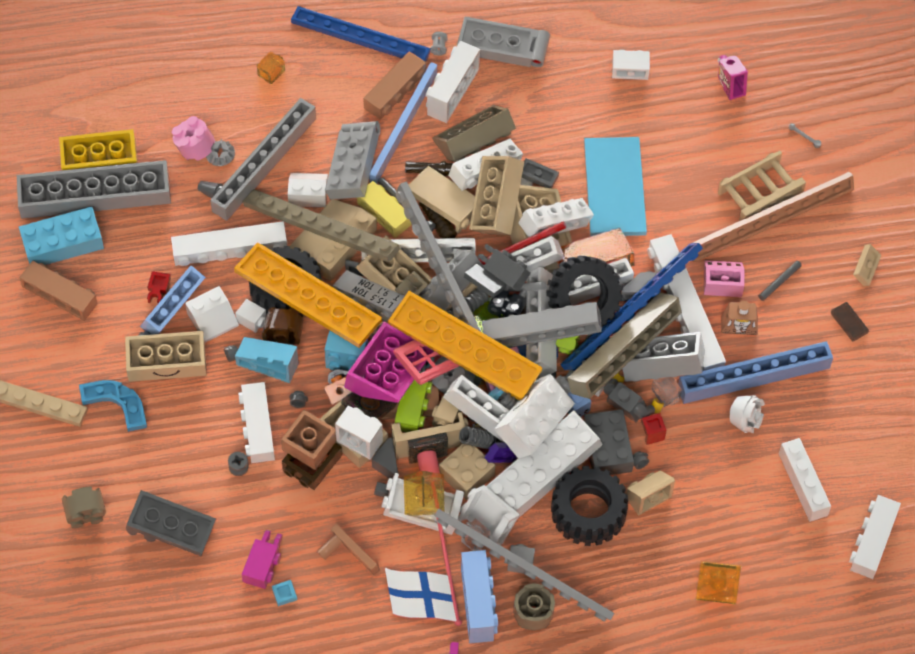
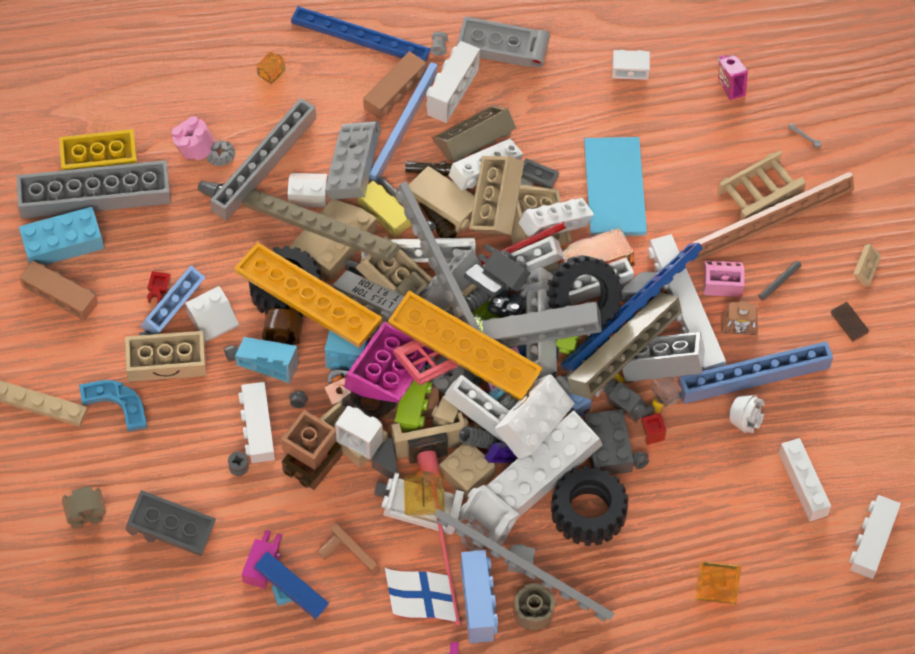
white brick [171,221,287,266] -> none
white brick [236,299,266,333] -> none
tan slope [626,470,675,516] -> none
none -> blue tile [253,551,329,620]

